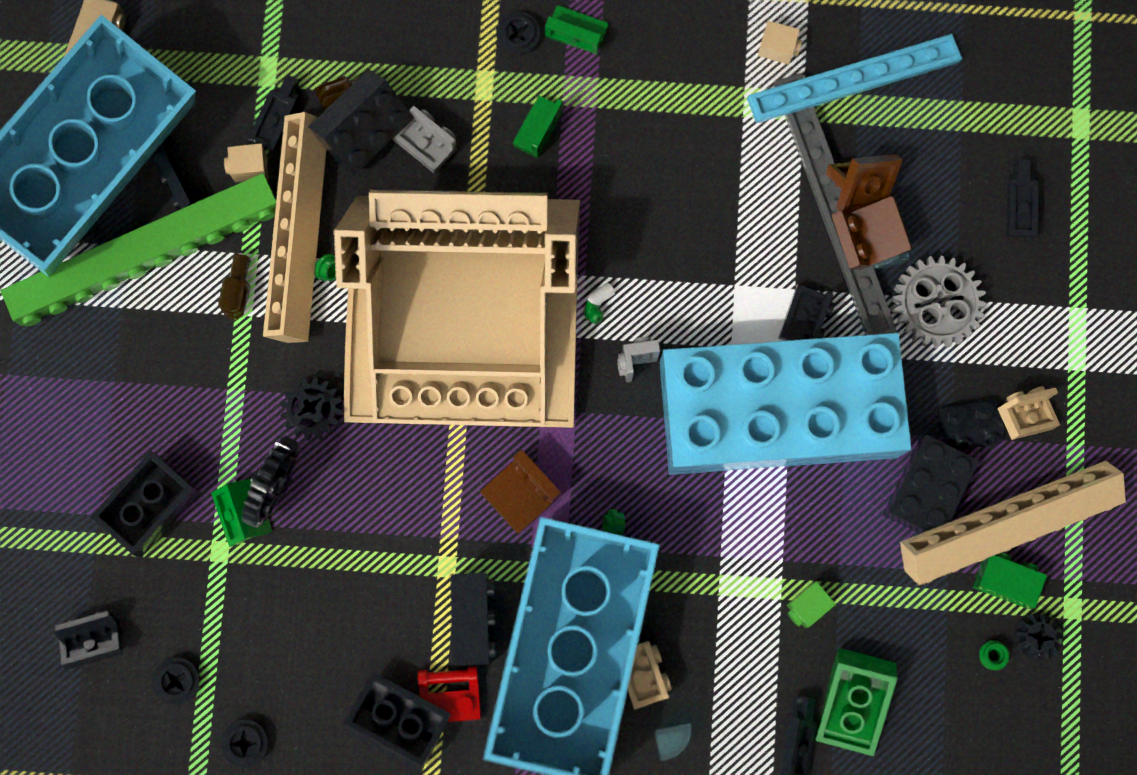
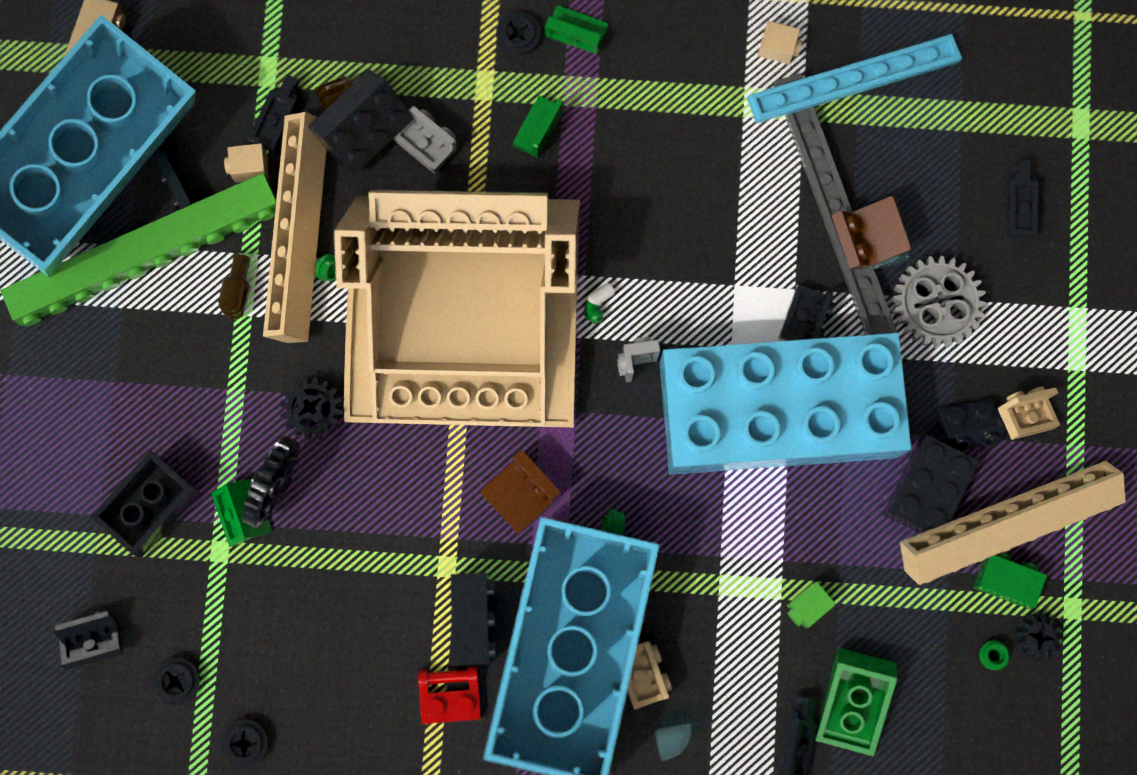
black slope [342,672,451,774] -> none
reddish brown bracket [826,154,903,213] -> none

